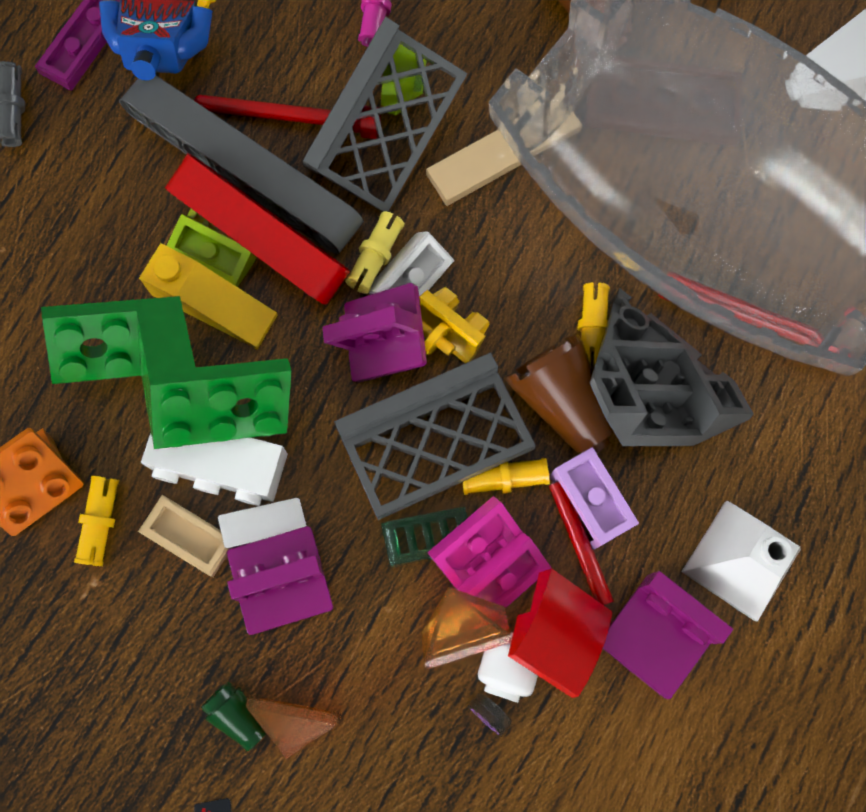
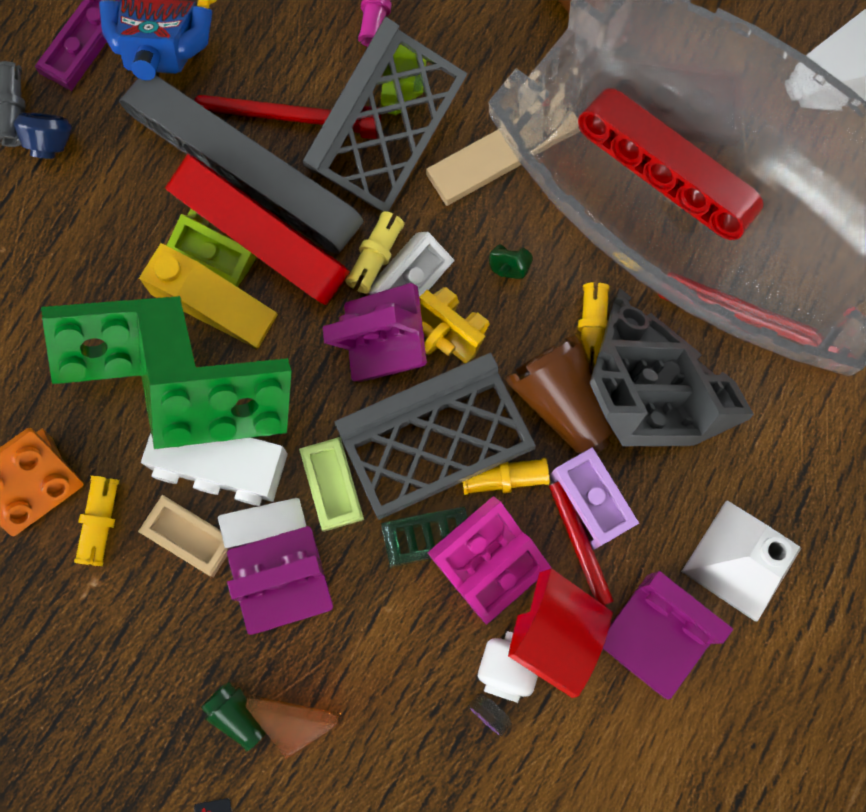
clear orange slope [421,587,512,669] -> none
none -> dark blue cone [14,113,72,159]
none -> yellowish green tile [299,437,364,532]
none -> dark green piece [489,244,533,279]
none -> red beam [578,88,763,240]

